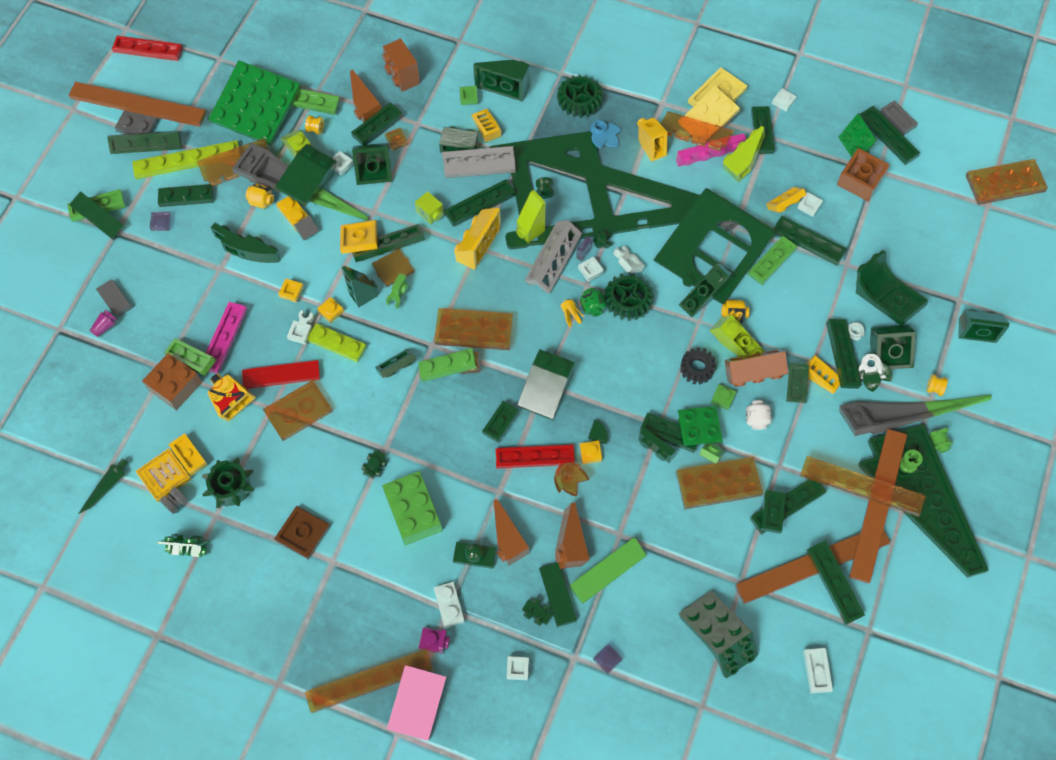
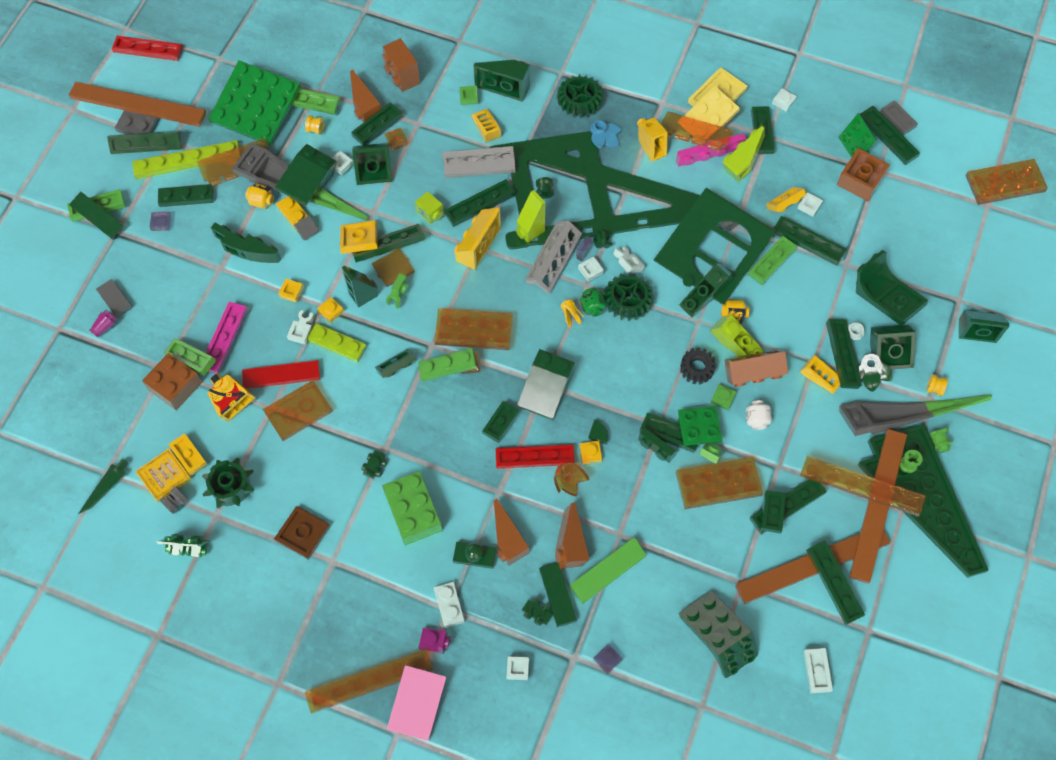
lime slope [281,130,311,157] -> none
brick [439,126,479,157] -> none
dark green plate [786,363,809,403] -> none

